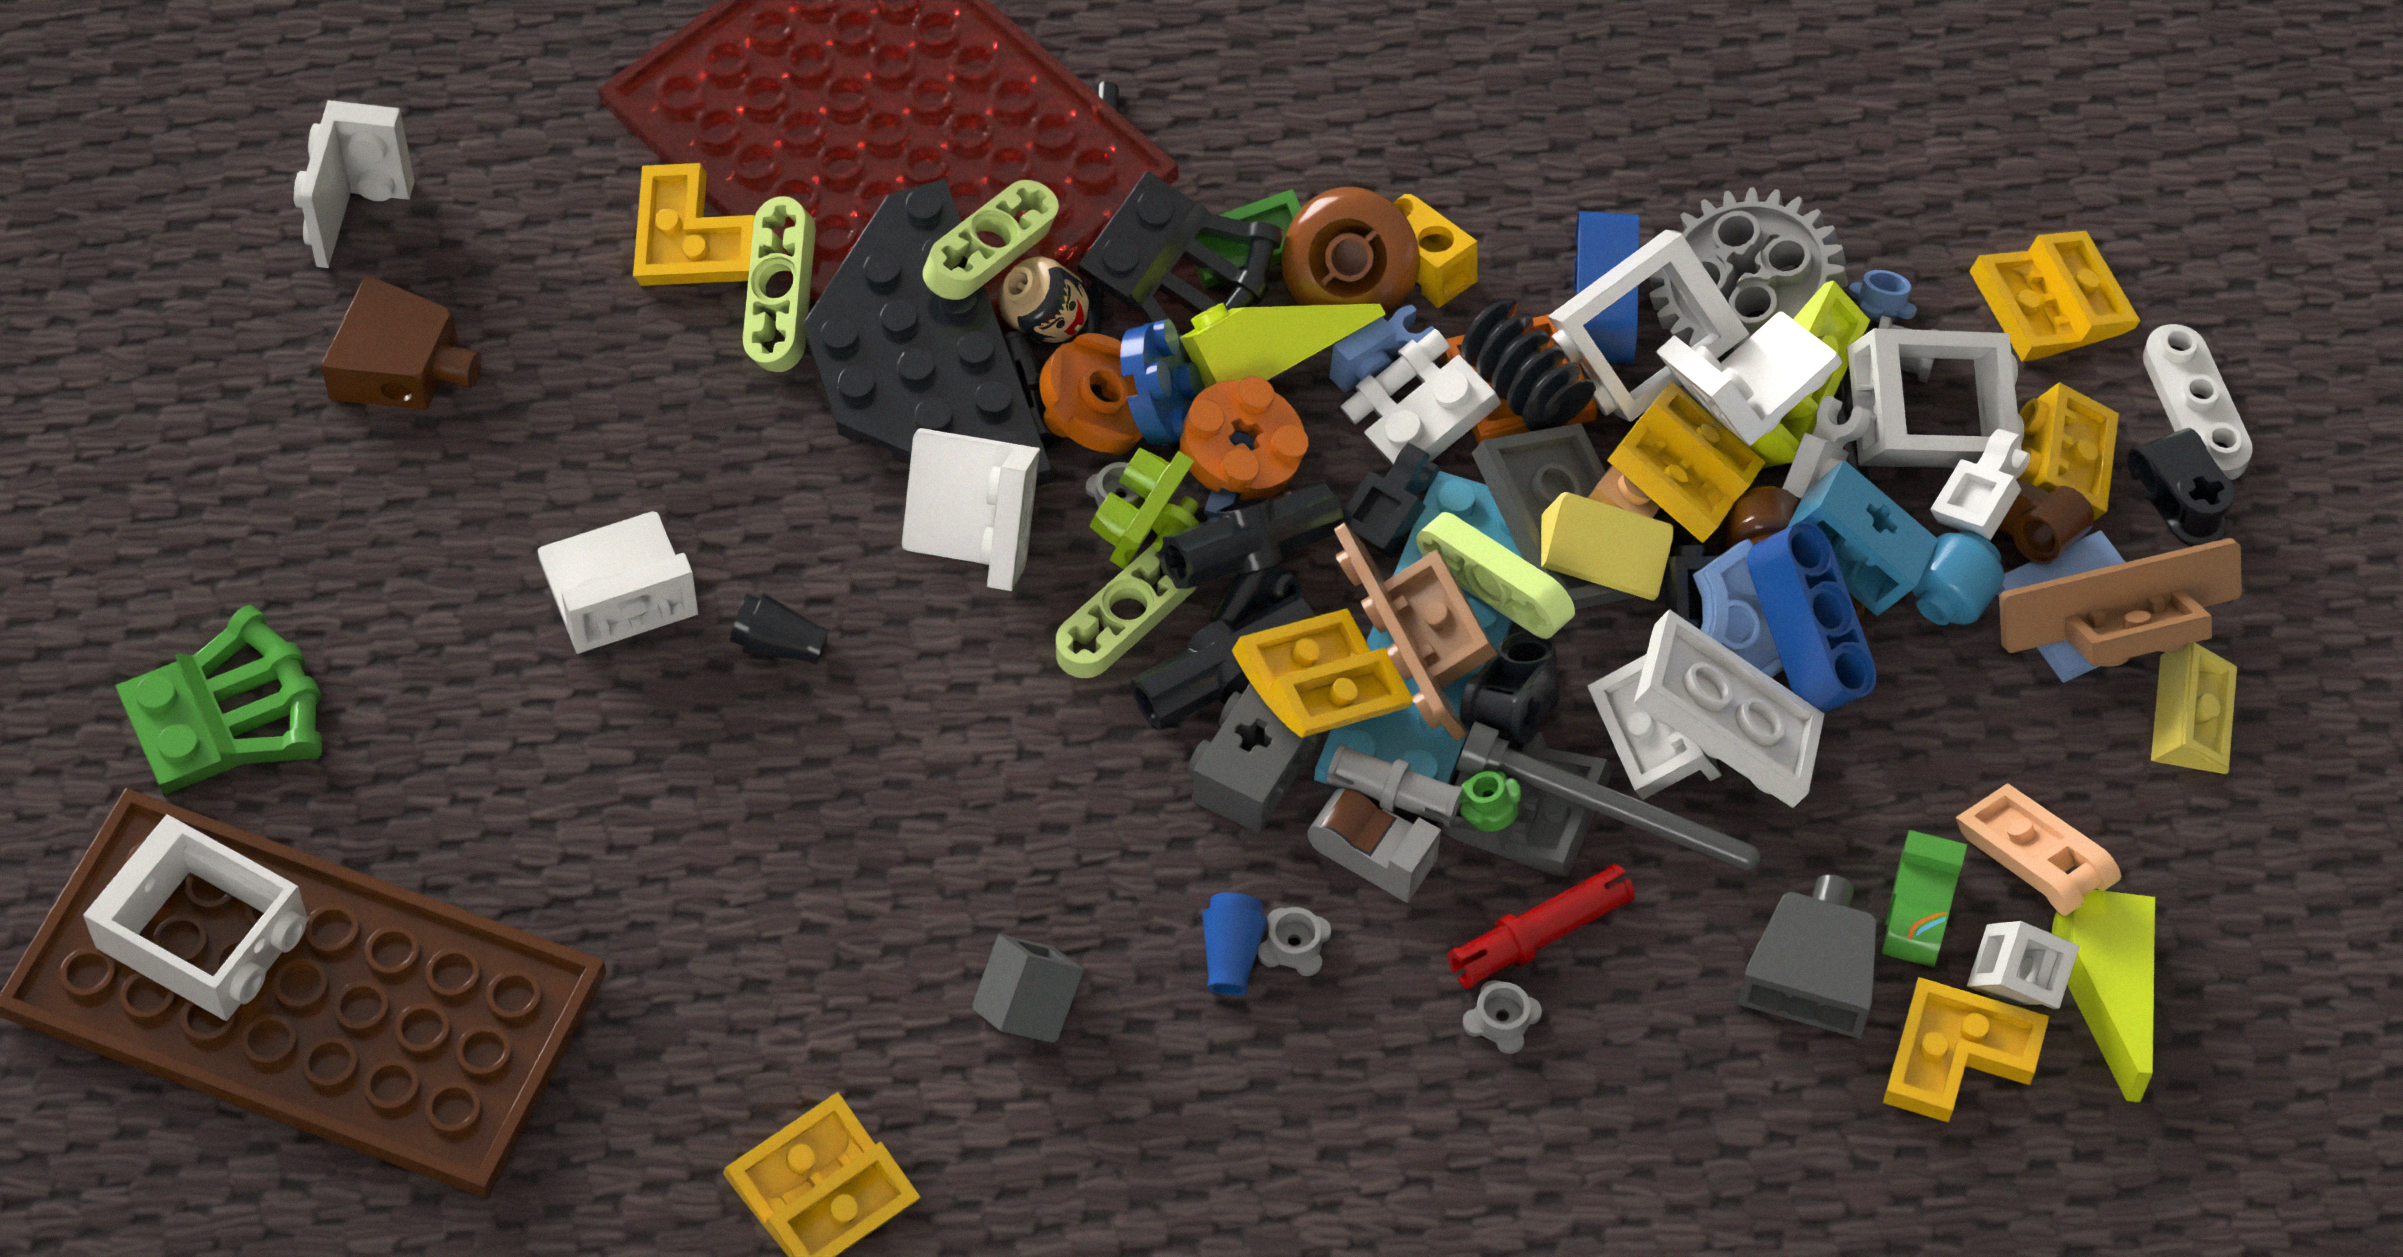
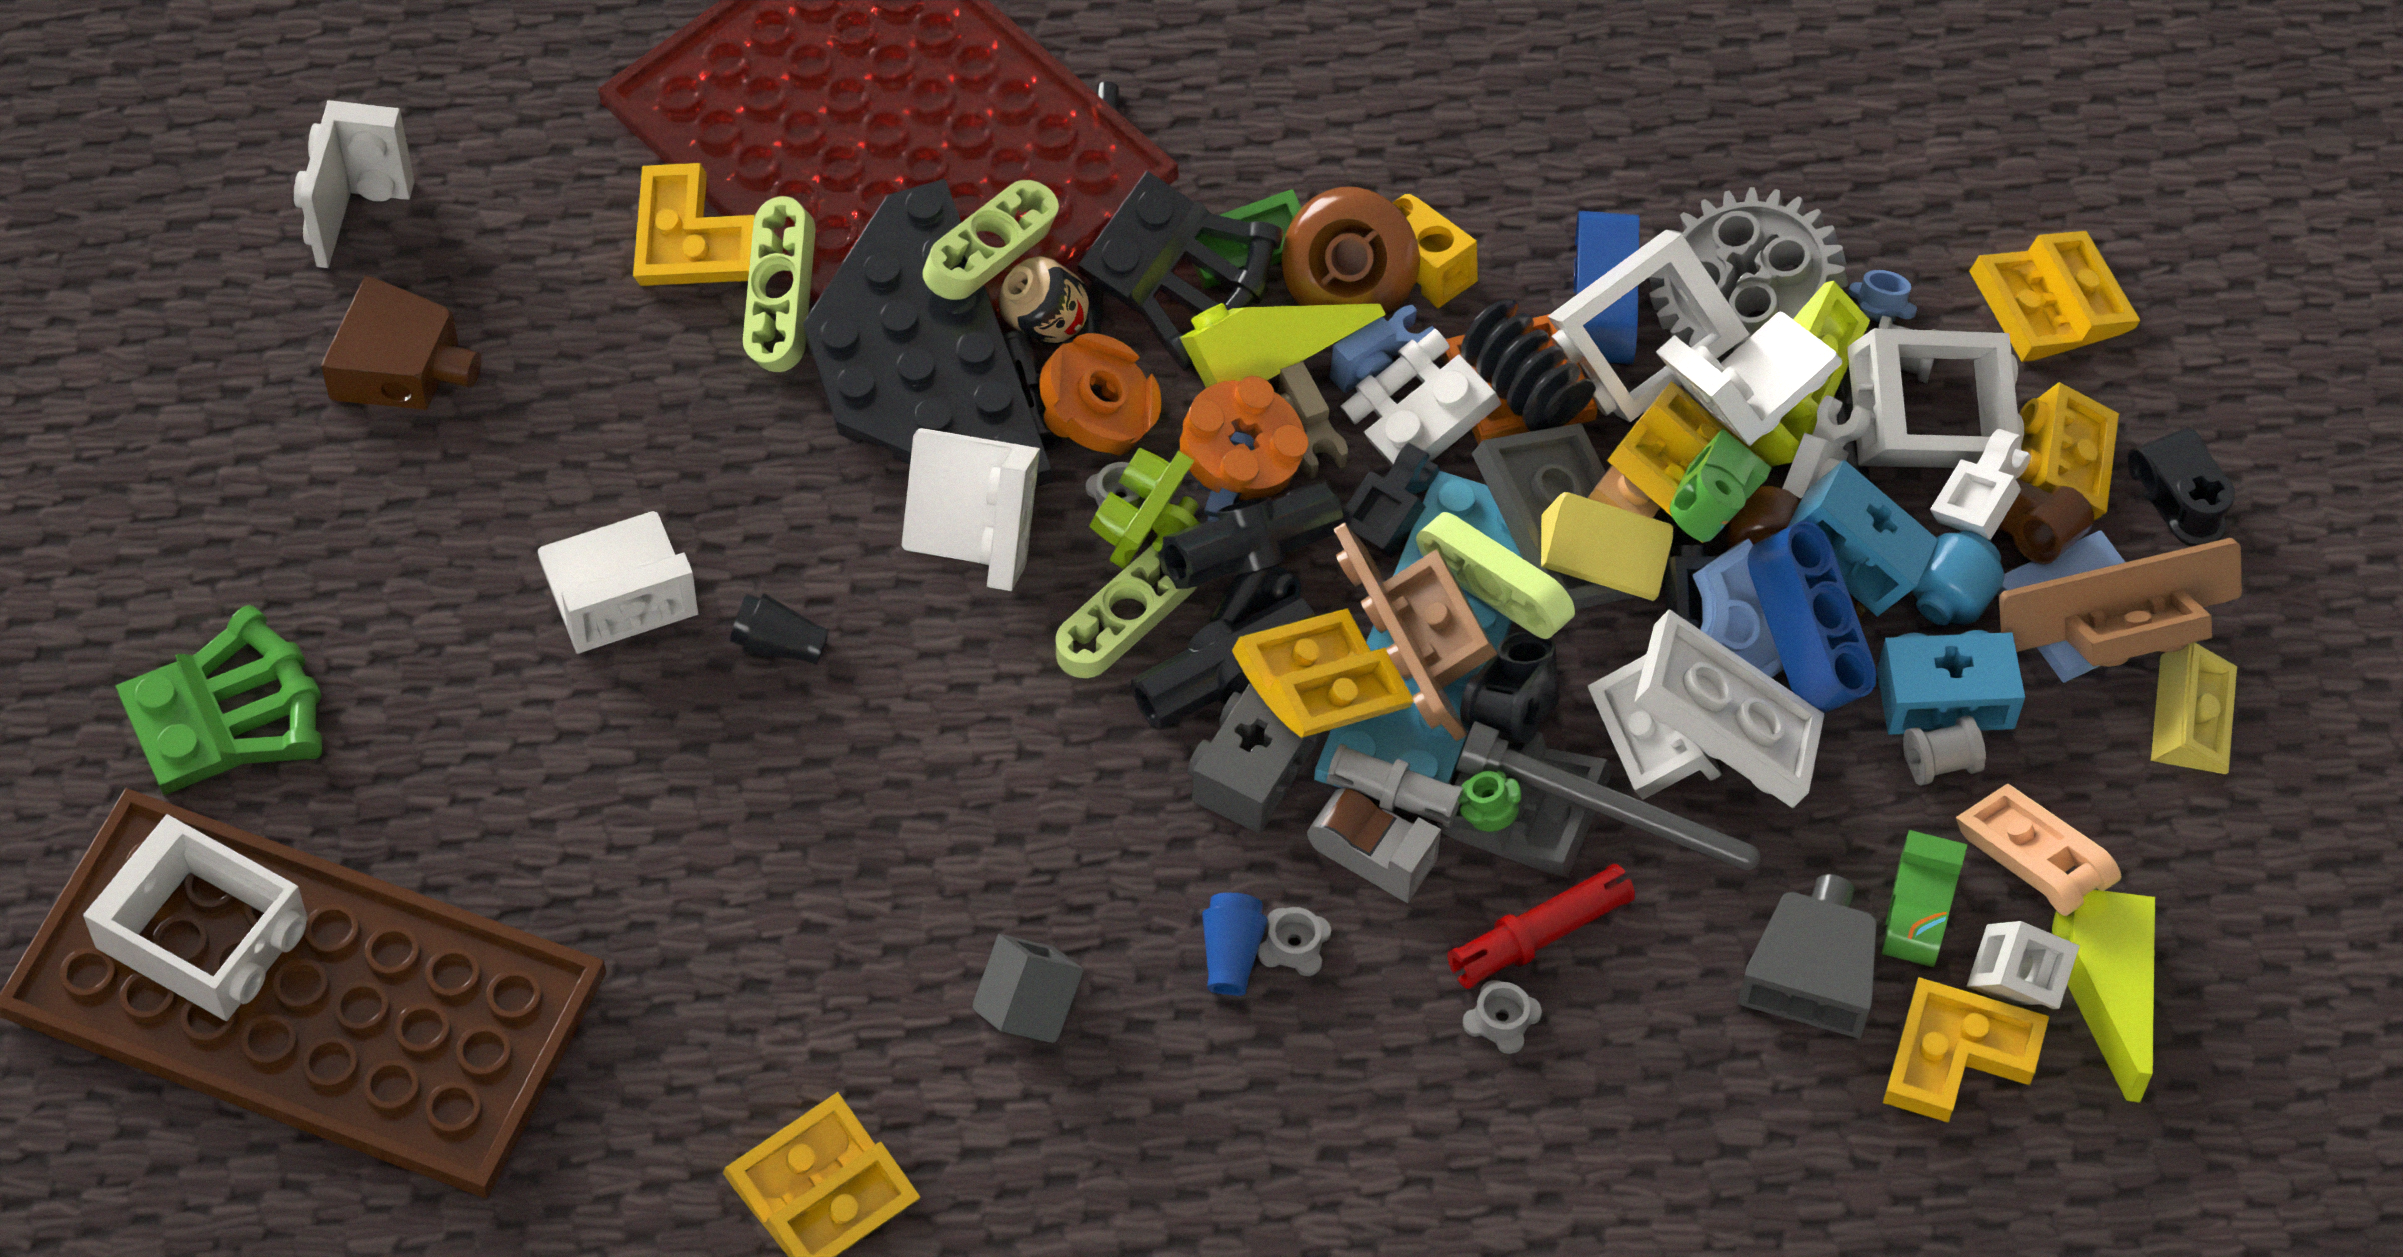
blue plate [1120,319,1203,446] -> none
white plate [2143,324,2252,480] -> none
none -> dark tan plate [1278,362,1348,479]
none -> bright green leg [1670,429,1772,542]
none -> dark azure brick [1877,630,2025,735]
none -> light grey bush [1903,715,1986,786]

